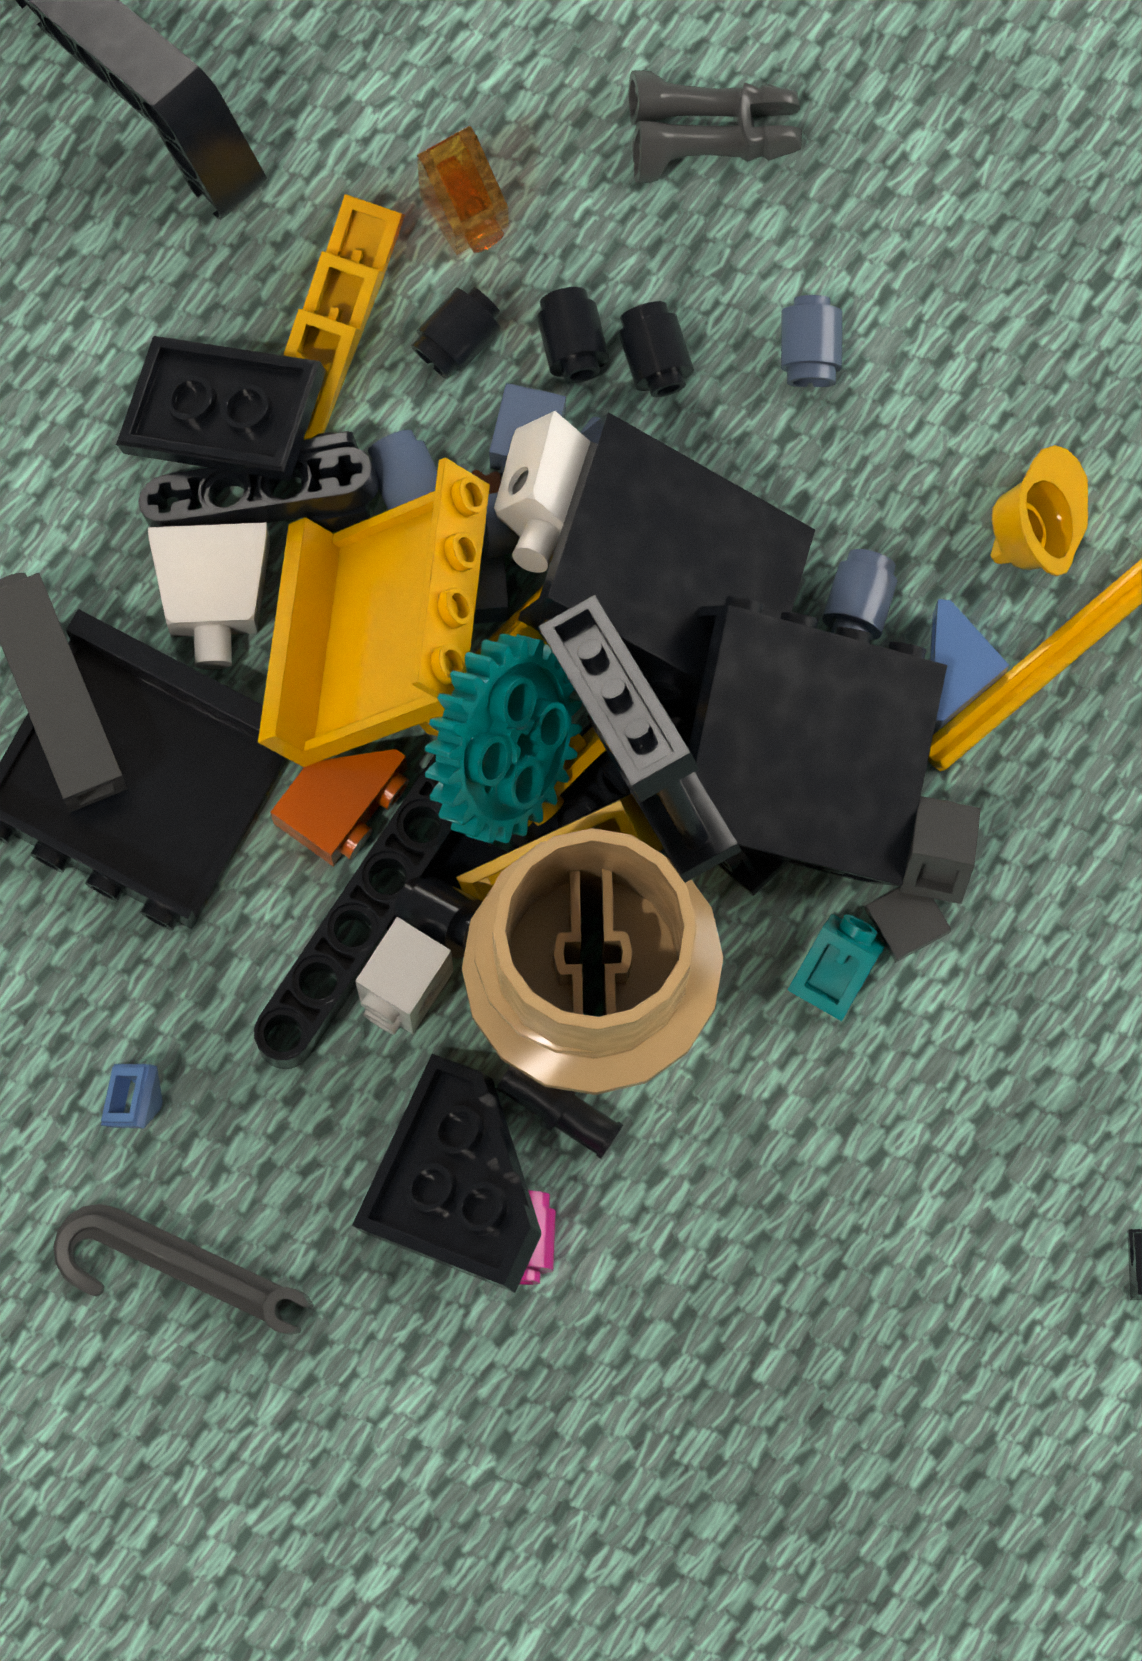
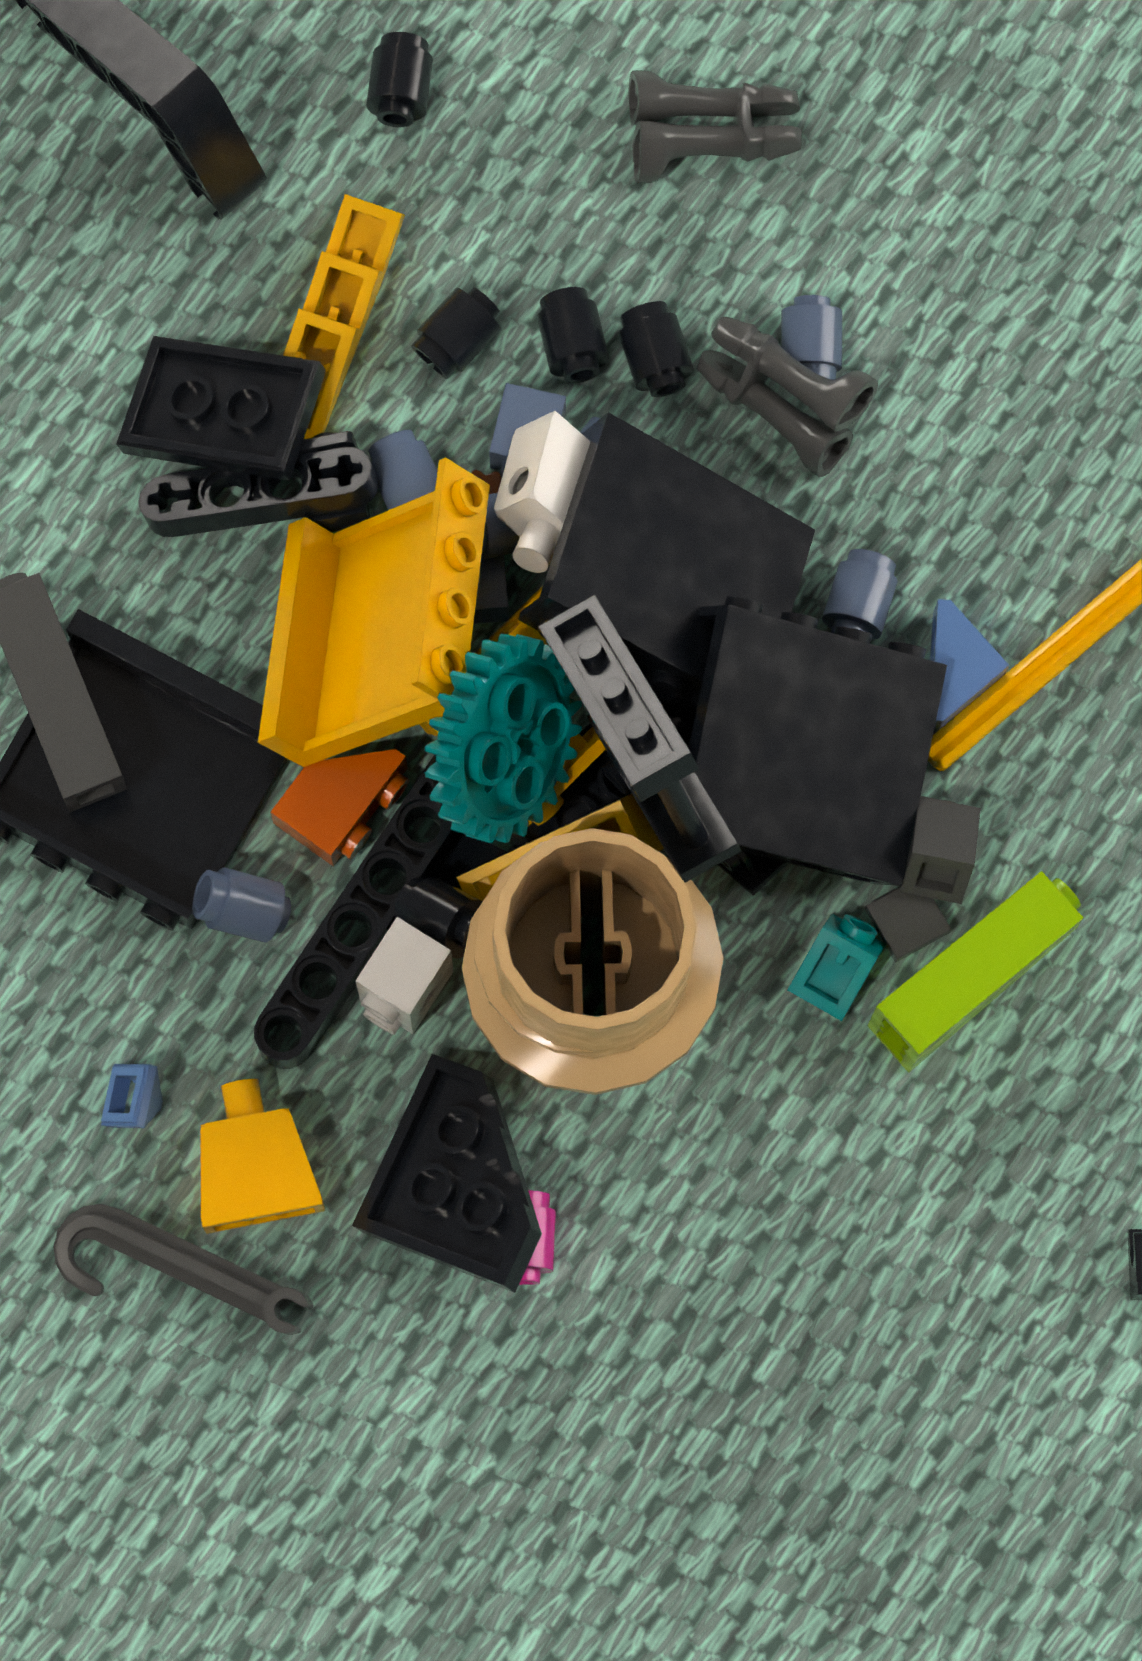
white torso [148,522,270,670] -> none
clear orange slope [417,126,509,255] -> none
black pin [496,1065,623,1159] -> none
yellow piece [990,445,1088,576] -> none
none -> sand blue brick [192,867,291,943]
none -> yellow torso [200,1079,325,1234]
none -> black brick [366,32,433,127]
none -> dark grey piece [697,316,878,477]
none -> lime slope [867,871,1084,1073]

